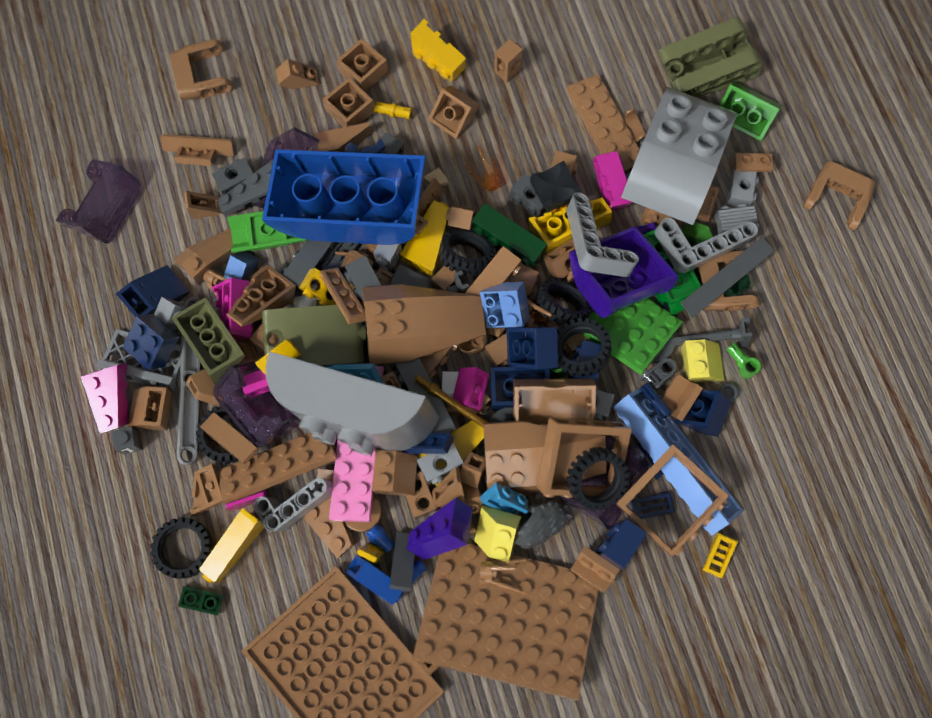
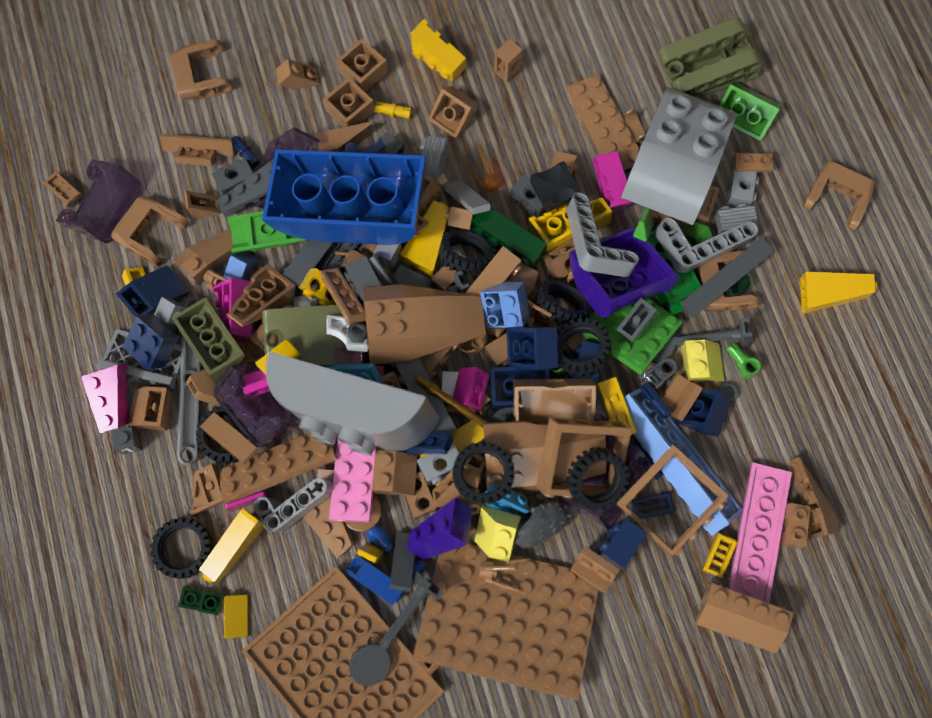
none -> medium nougat plate [43,171,83,208]
none -> medium nougat connector [112,196,188,266]
none -> yellow slope [122,266,146,286]
none -> yellow slope [224,595,248,638]
none -> dark blue axle [231,136,260,168]
none -> white tile [326,315,368,352]
none -> clear pink panel [335,344,362,365]
none -> dark grey tile [347,323,367,342]
none -> dark grey piece [349,570,444,686]
none -> dark grey tile [368,252,399,286]
none -> light grey brick [420,136,450,176]
none -> light grey tile [444,180,490,215]
none -> black tyre [452,441,515,505]
none -> yellow plate [596,377,637,437]
none -> dark grey hinge [616,298,659,343]
none -> bright green slope [633,207,654,242]
none -> medium nougat slope [695,583,794,654]
none -> bright pink plate [728,463,792,604]
none -> medium nougat brick [779,503,810,549]
none -> medium nougat wedge [790,457,841,539]
none -> yellow slope [800,272,877,313]

